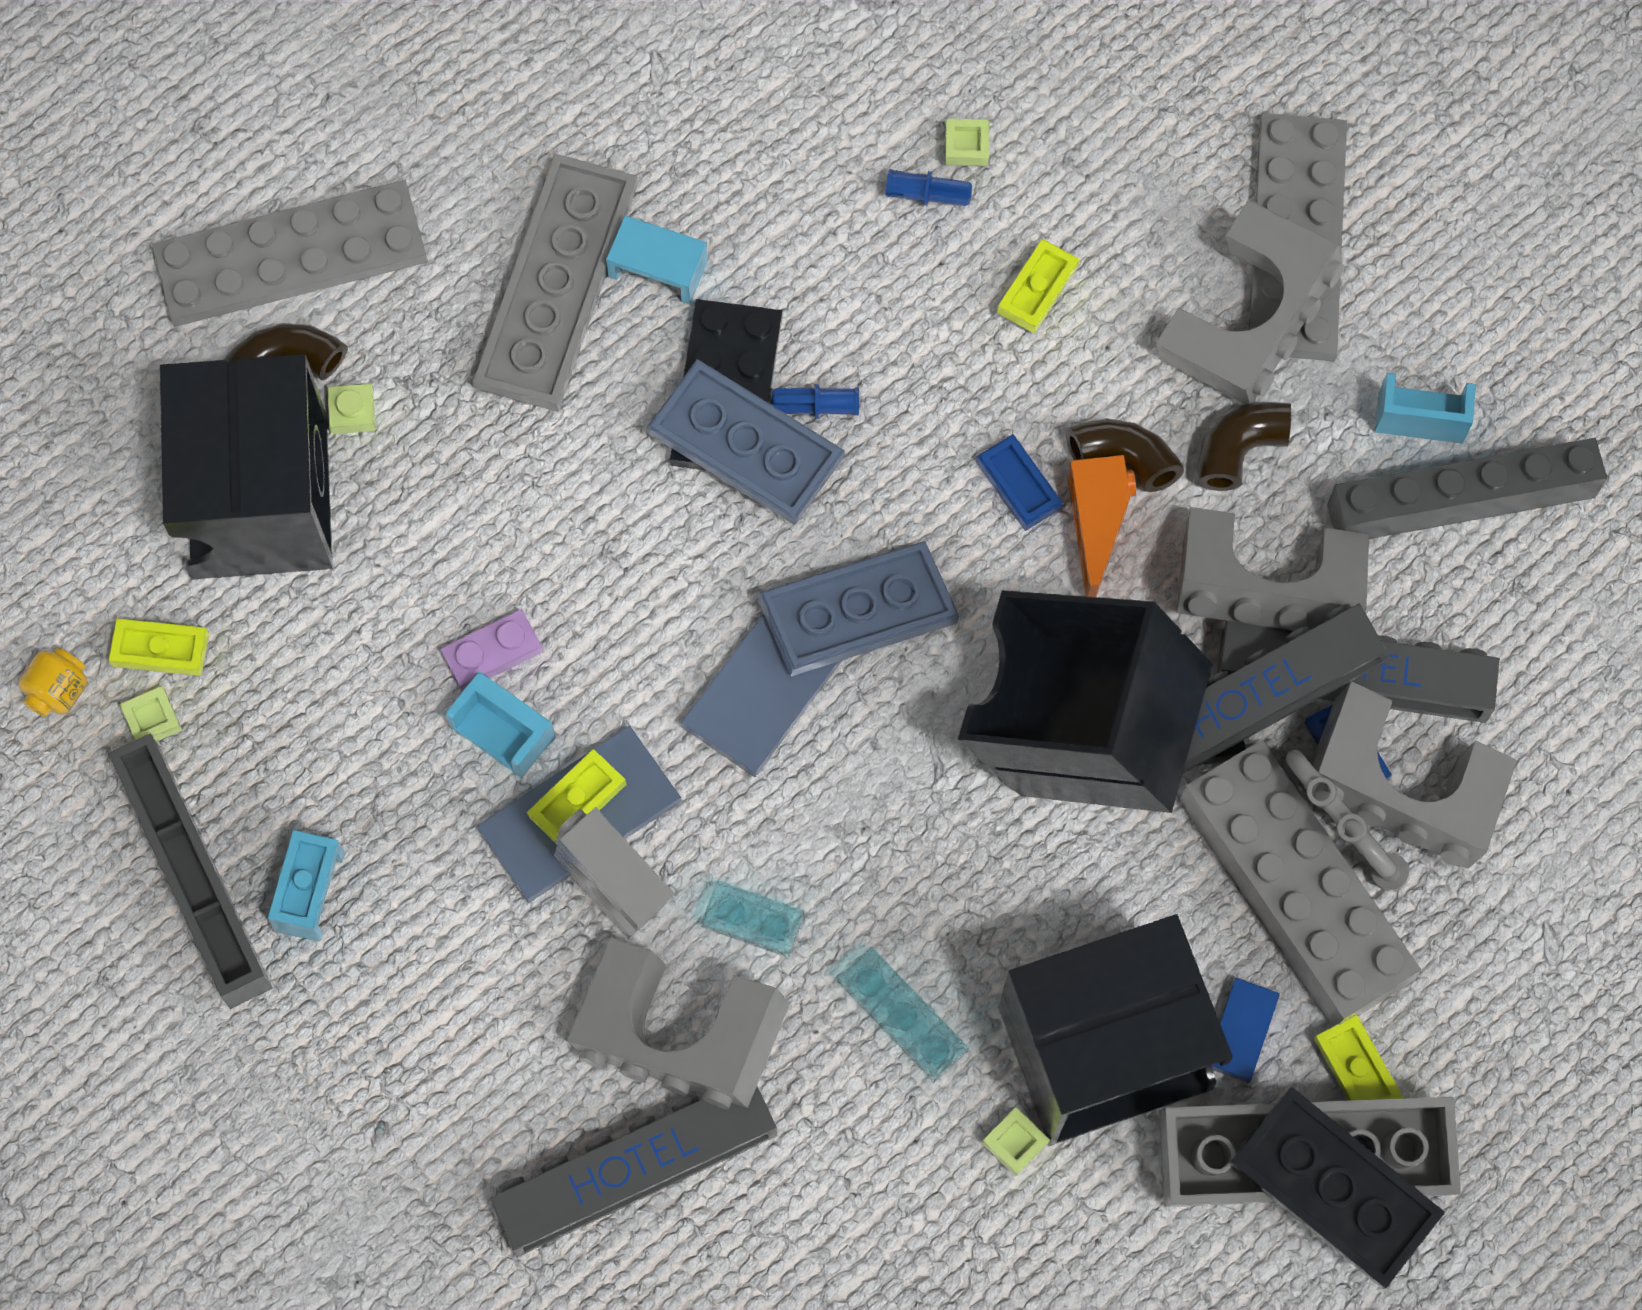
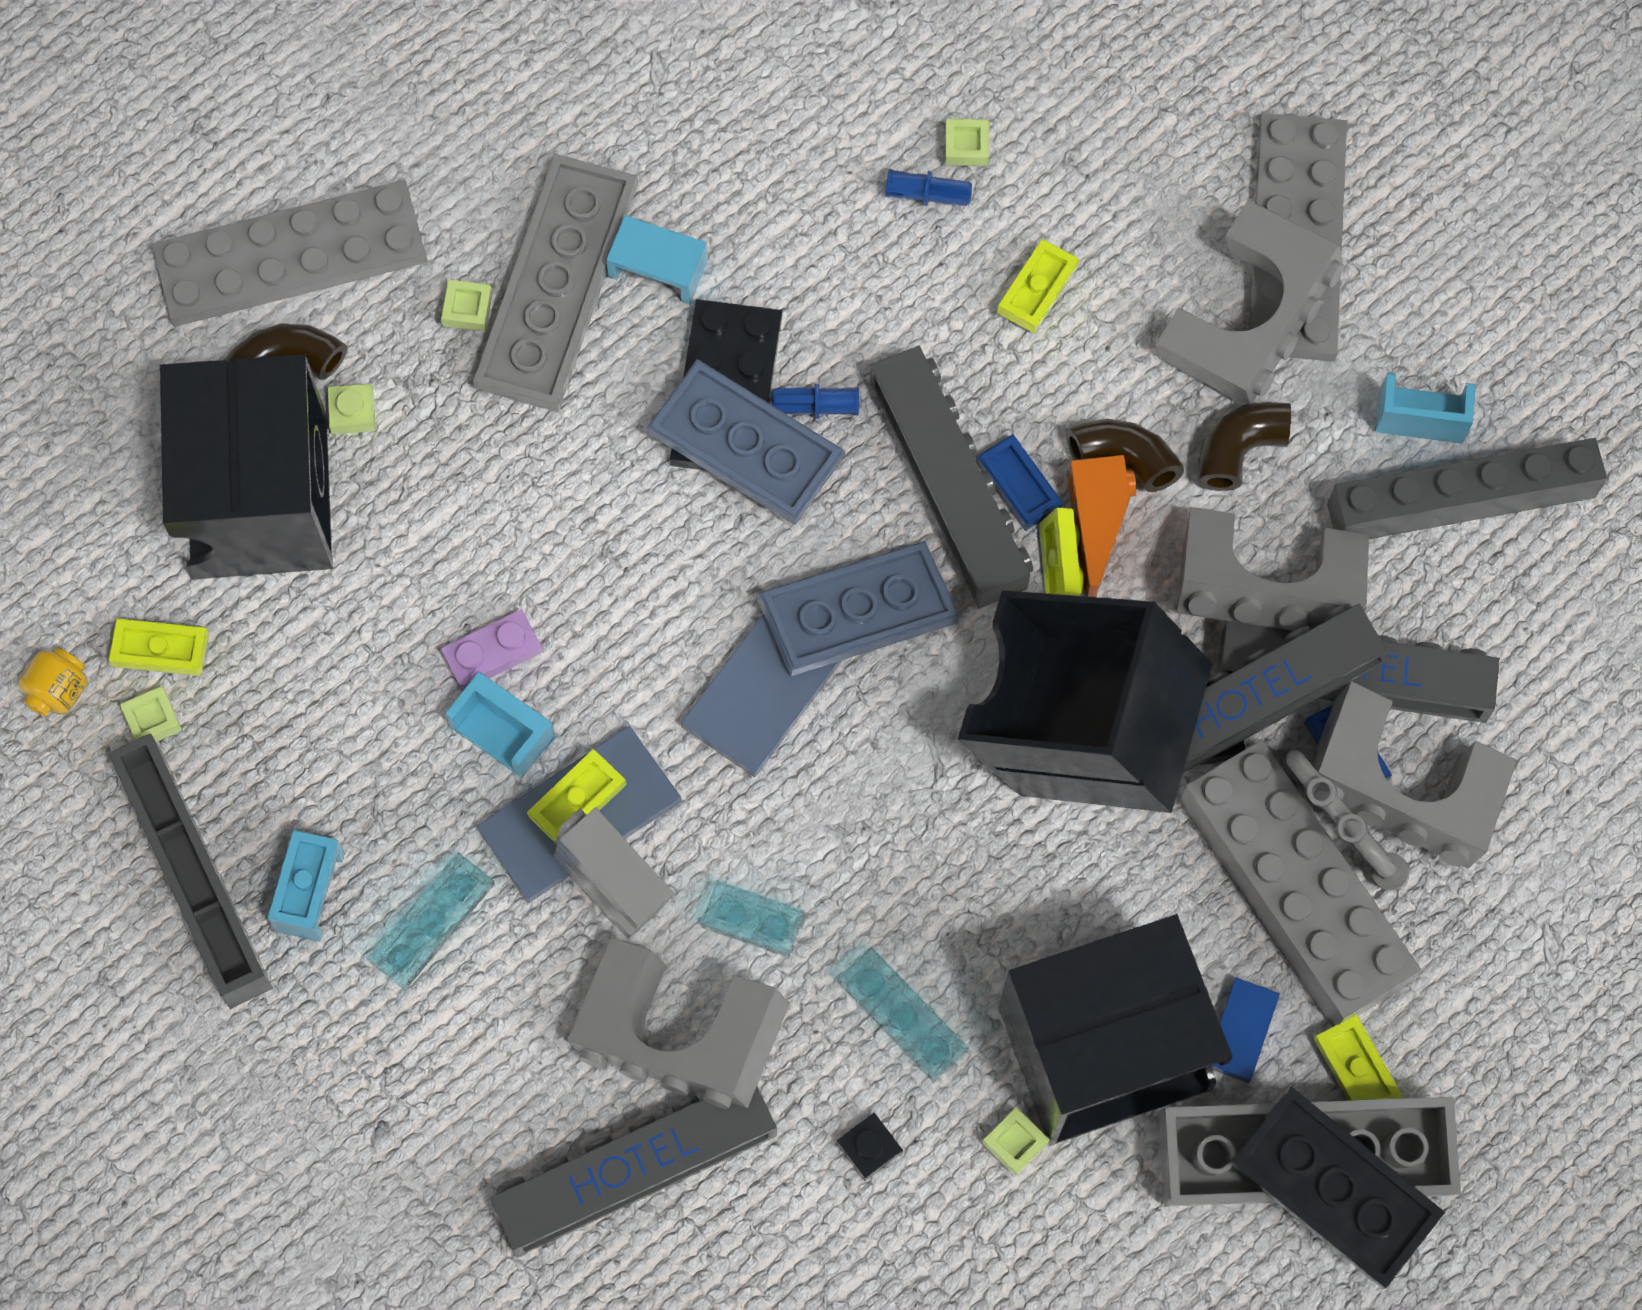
none -> clear light blue plate [367,852,495,991]
none -> yellowish green plate [441,280,493,331]
none -> black plate [836,1112,903,1181]
none -> dark grey brick [870,345,1033,609]
none -> neon yellow plate [1039,508,1084,596]

